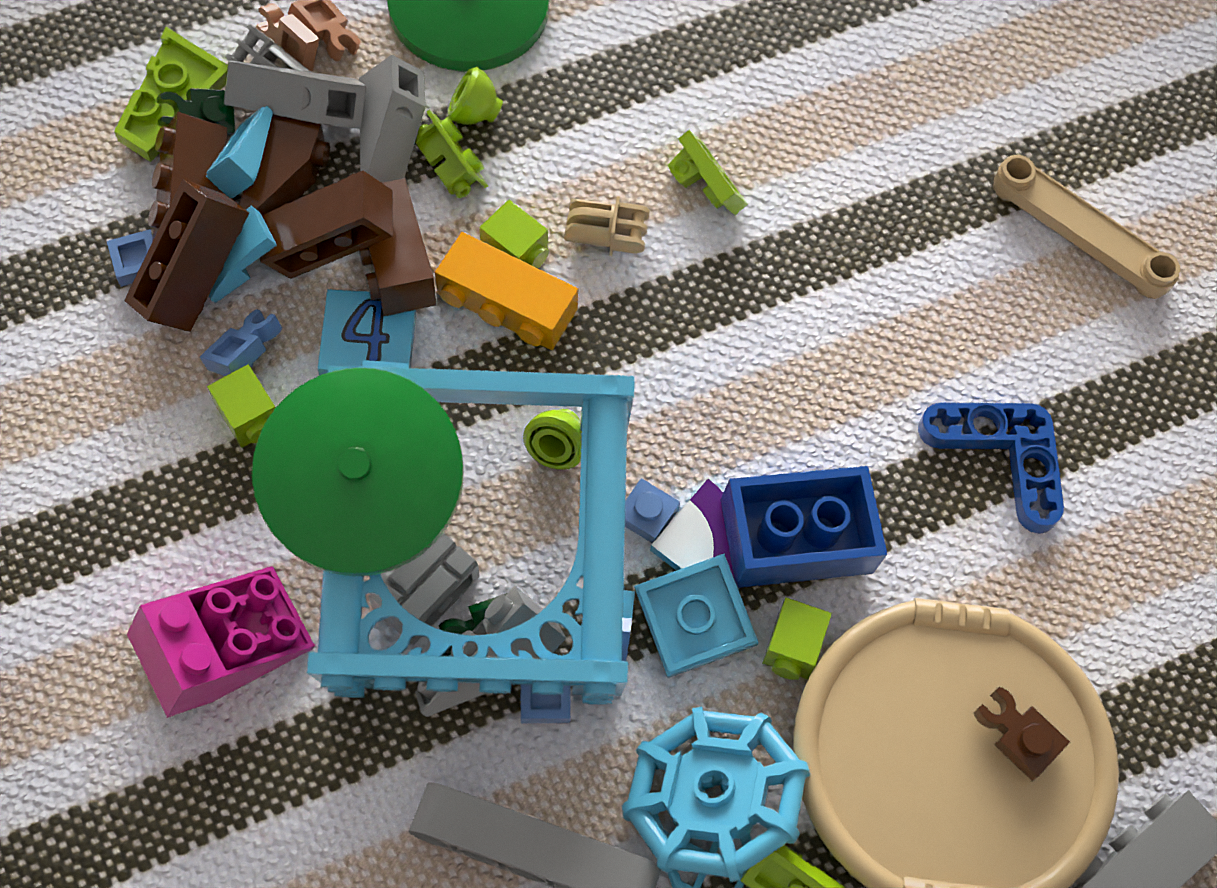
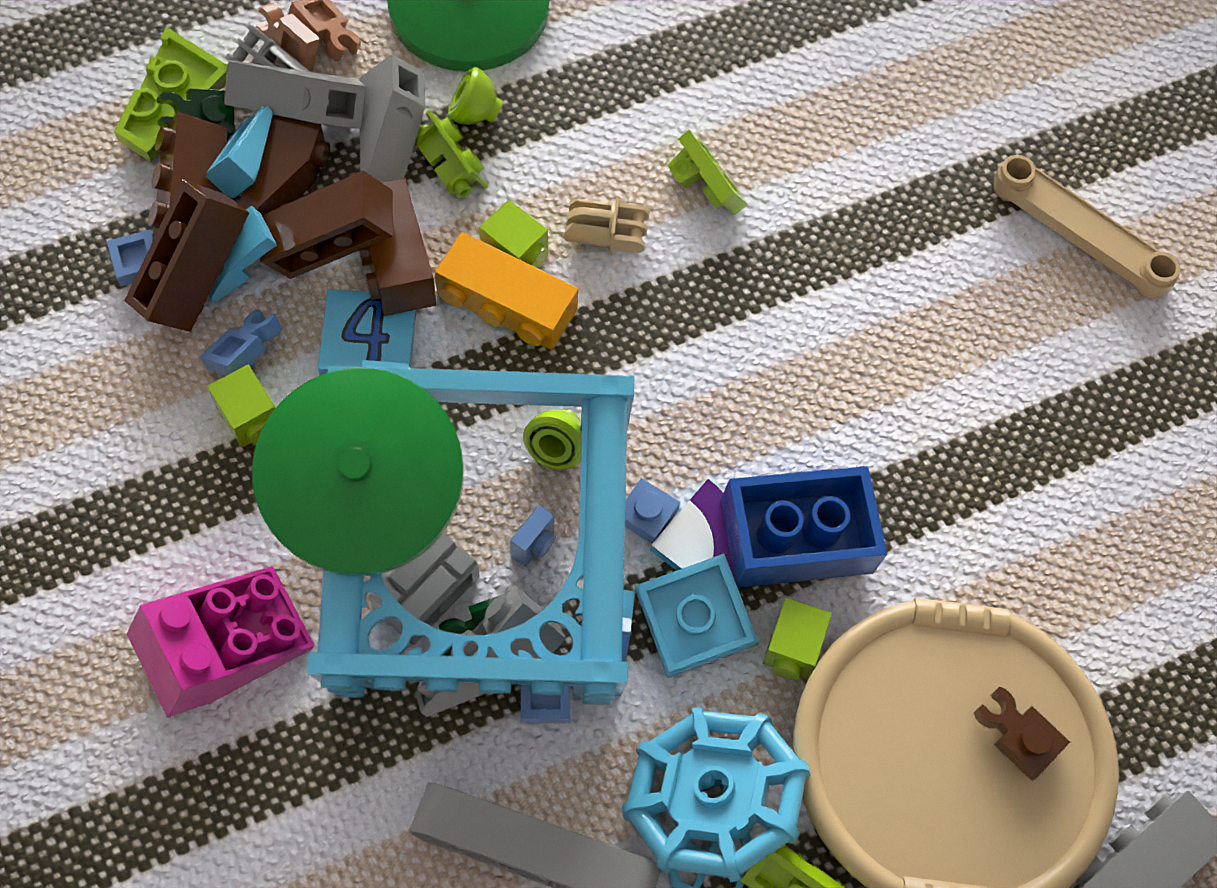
blue beam [918,402,1064,534] -> none
none -> medium blue plate [510,505,556,567]

